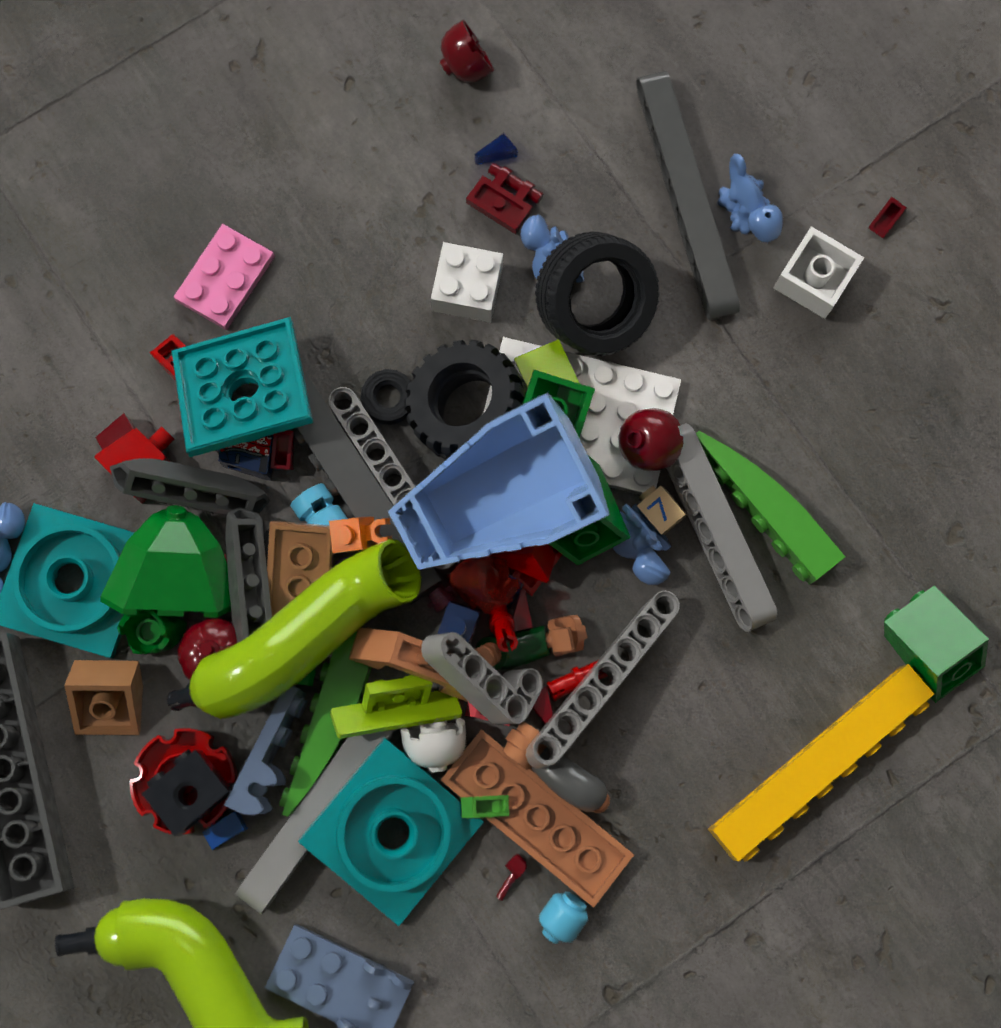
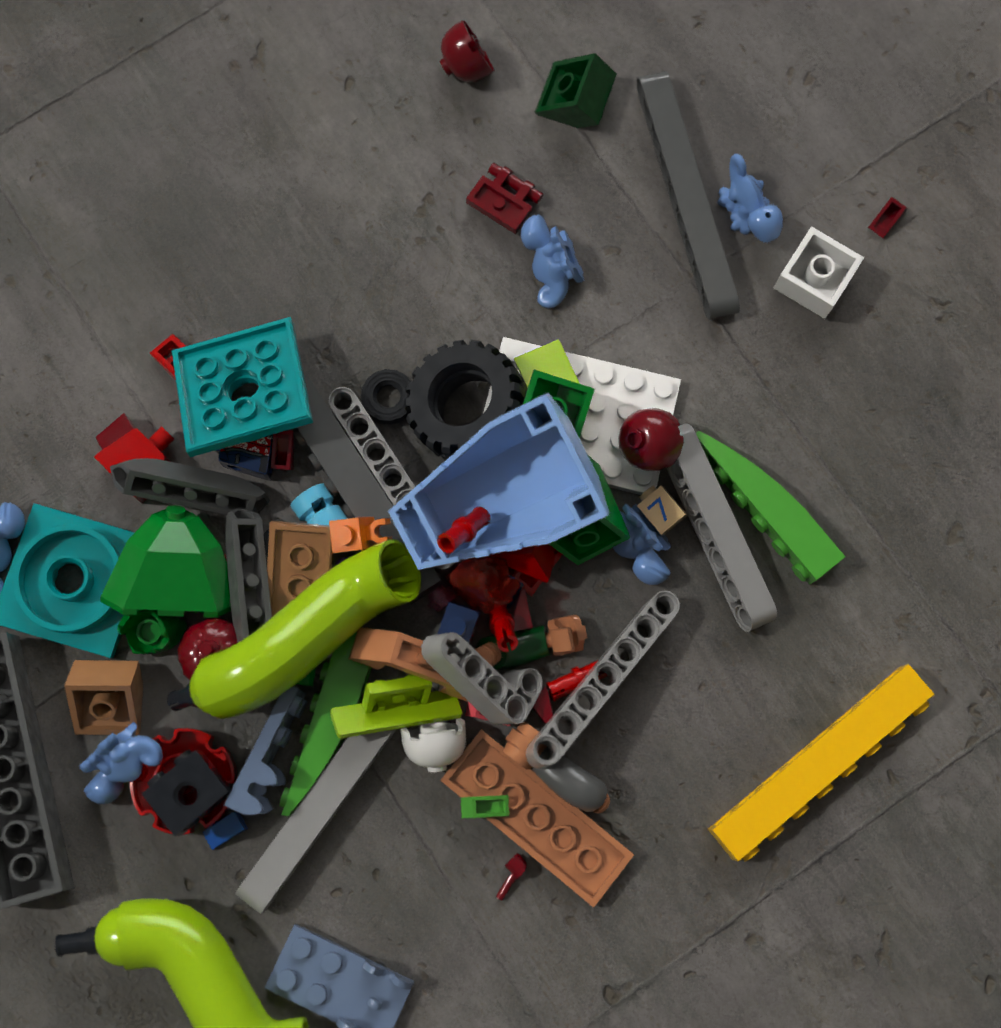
bright pink plate [174,224,275,330] -> none
teal piece [298,737,483,926] -> none
white brick [431,242,503,323] -> none
clear blue piece [475,133,518,165] -> none
black tyre [535,231,660,356] -> none
medium azure head [539,891,588,944] -> none
slope [884,586,989,703] -> none
none -> medium blue animal [79,722,163,804]
none -> red pin [437,507,491,553]
none -> dark green slope [535,53,617,128]

